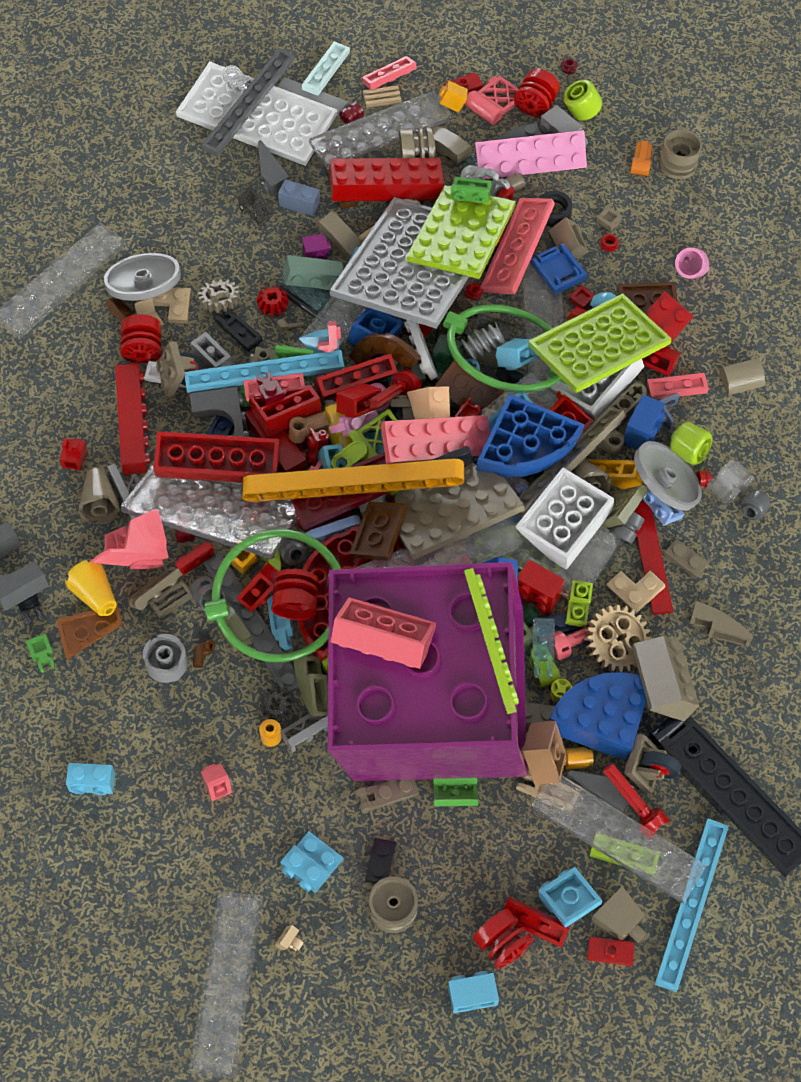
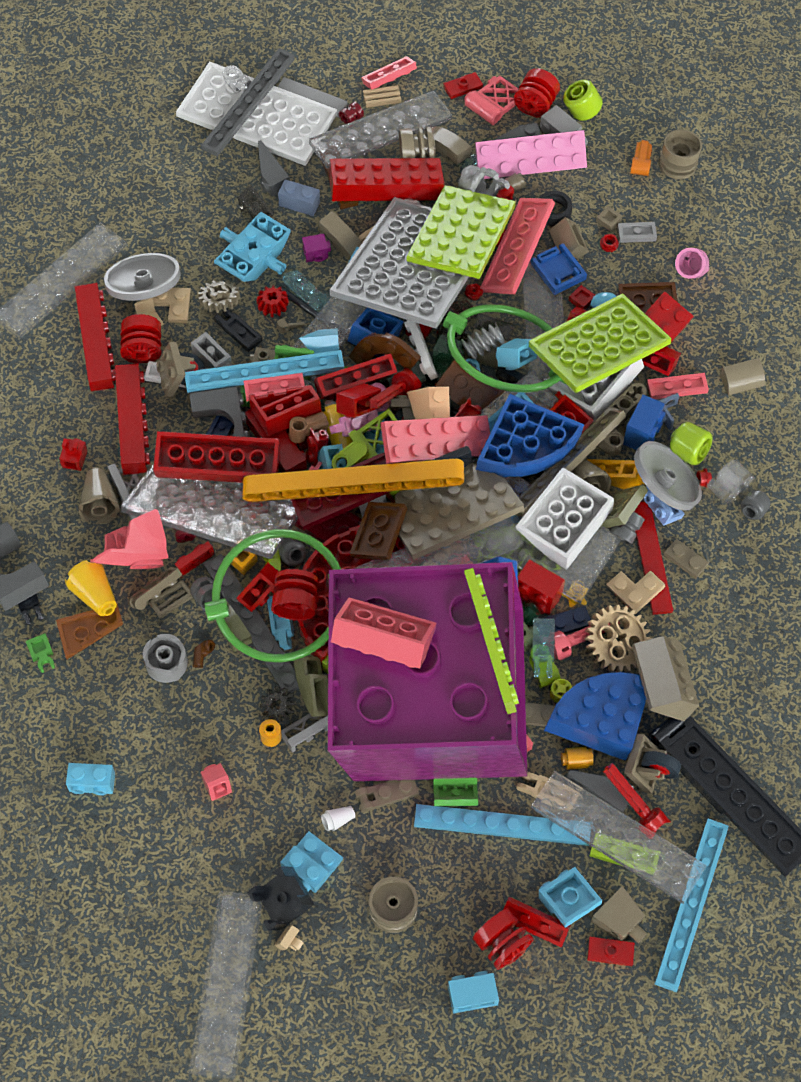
reddish brown plate [105,298,135,322] -> none
plate [256,372,285,404] -> none
sand green brick [282,255,343,290] -> none
light aqua plate [302,42,350,96] -> none
light blue beam [305,515,361,547] -> none
coral bracket [318,321,341,352] -> none
black plate [365,838,396,884] -> none
light orange brick [438,80,468,113] -> none
bright green bracket [451,177,492,203] -> none
medium nougat brick [521,721,567,785] -> none
dark red plate [560,58,578,74] -> none
lime slope [565,580,593,627] -> none
dark tan slope [690,601,753,647] -> none
none -> red brick [74,283,116,392]
none -> medium azure slope [214,212,291,282]
none -> black panel [247,866,315,931]
none -> white cone [321,806,355,831]
none -> medium azure plate [414,804,591,846]
none -> light grey plate [617,222,657,243]

